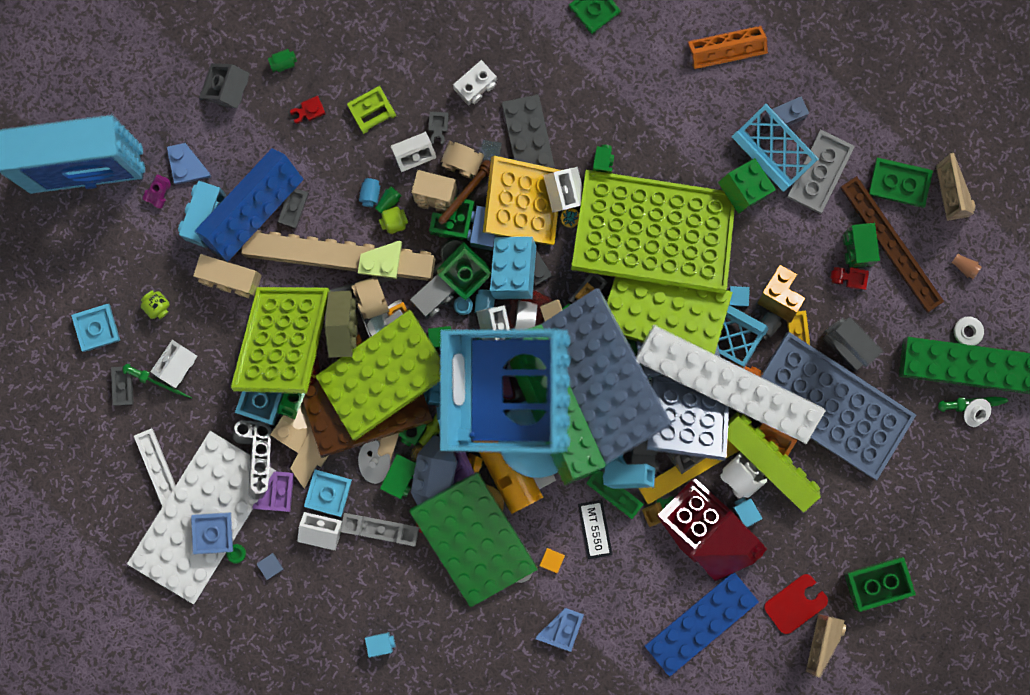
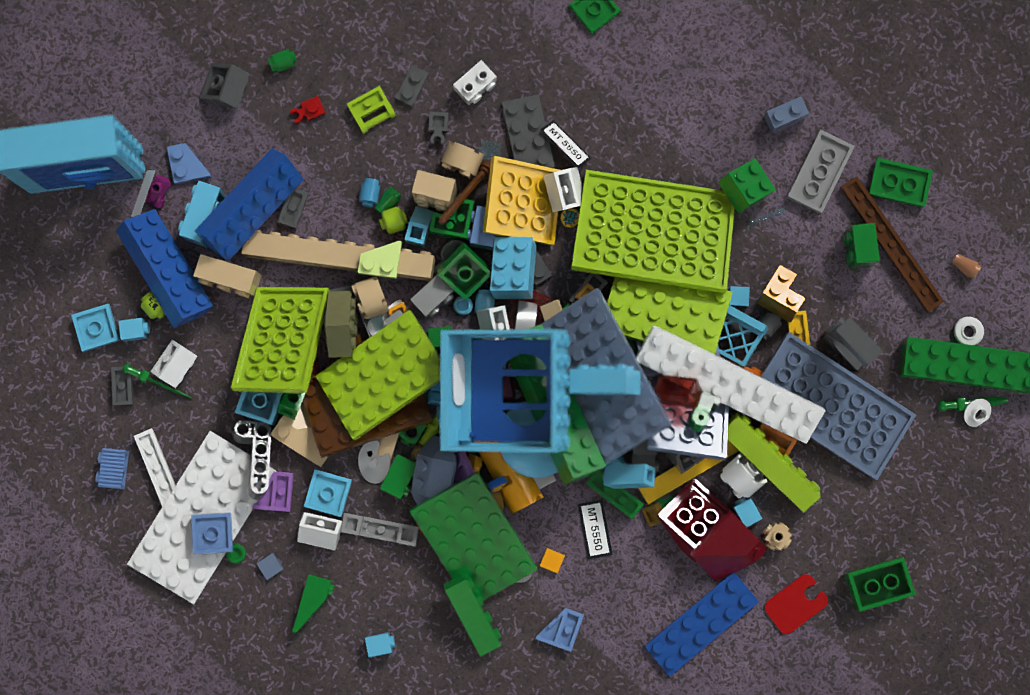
tan sticker [290,430,321,489] -> none
white brick [391,132,437,172] -> none
green brick [593,145,614,173] -> none
orange fence [688,26,768,69] -> none
medium azure fence [732,104,818,192] -> none
tan slope [806,614,846,677] -> none
red plate [830,267,869,290] -> none
tan slope [936,153,975,221] -> none
none -> medium blue brick [95,448,129,489]
none -> blue brick [116,209,213,328]
none -> medium azure brick [119,318,150,342]
none -> white sticker [131,170,155,217]
none -> green slope [292,574,335,633]
none -> dark grey plate [395,65,429,108]
none -> medium azure slope [405,206,434,248]
none -> green brick [444,574,502,657]
none -> blue tile [488,476,508,493]
none -> white sticker [540,120,591,169]
none -> medium azure brick [569,365,641,395]
none -> clear red panel [655,375,703,408]
none -> leg [689,391,721,431]
none -> clear light blue hinge [748,207,785,227]
none -> tan brick [762,522,792,551]

